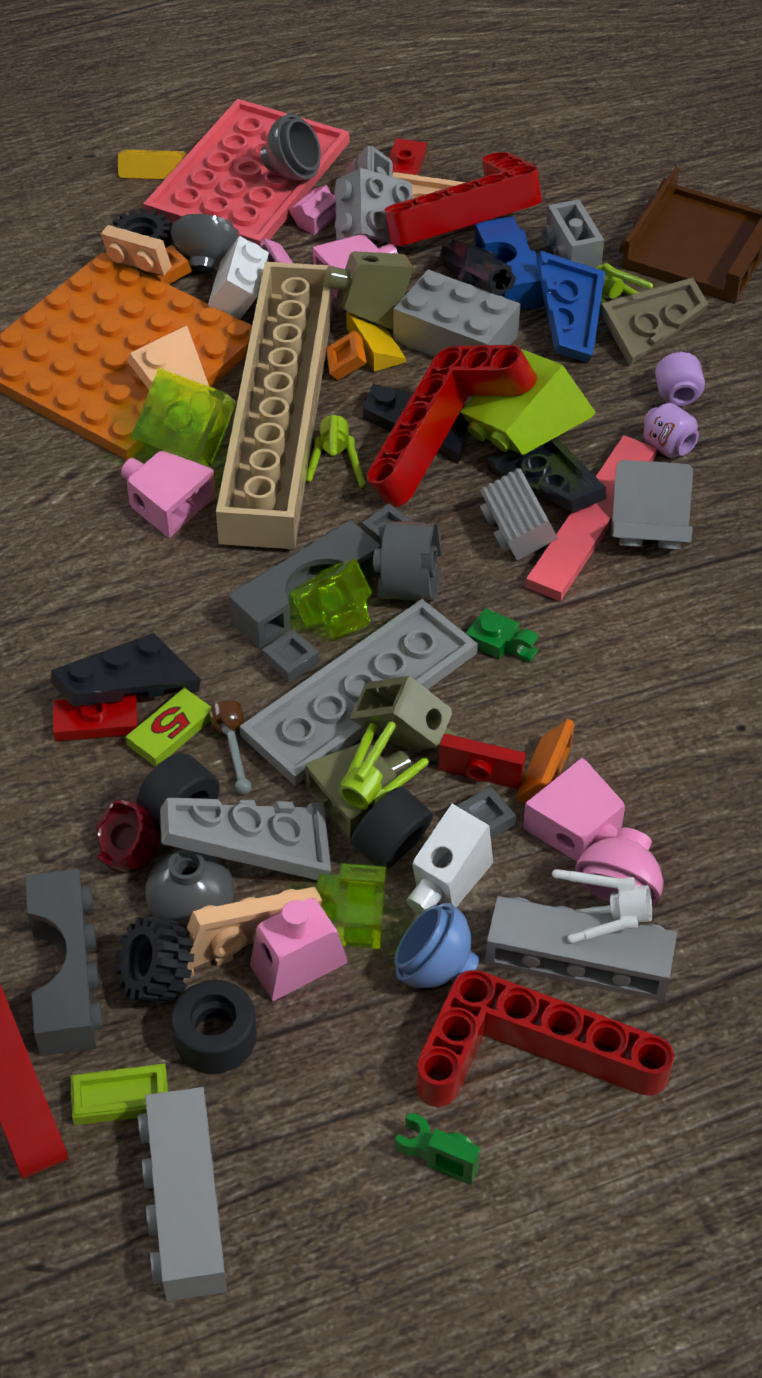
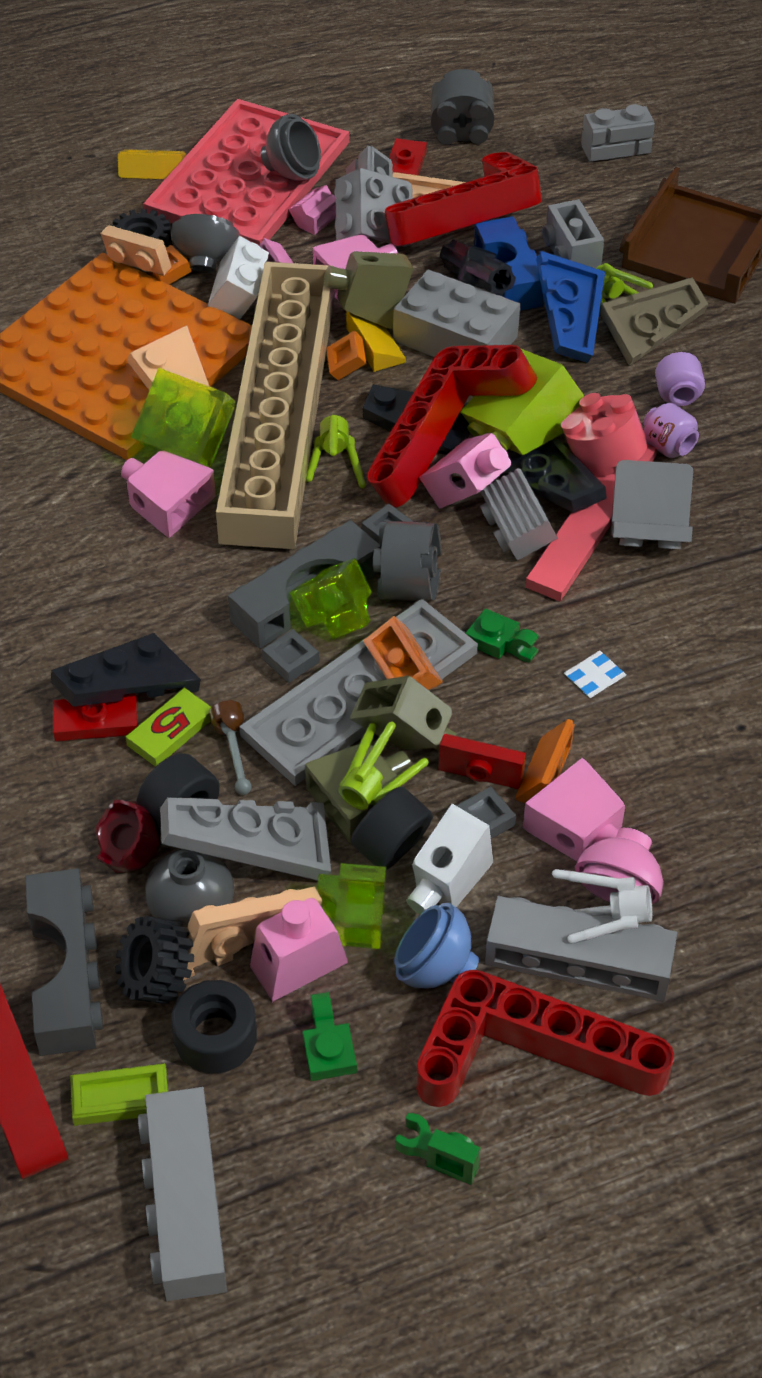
none -> green plate [302,992,357,1081]
none -> orange slope [363,616,443,690]
none -> bright pink torso [419,433,511,509]
none -> dark grey brick [431,69,494,145]
none -> coral brick [561,393,647,477]
none -> white sticker [564,651,626,698]
none -> light grey brick [581,104,655,162]

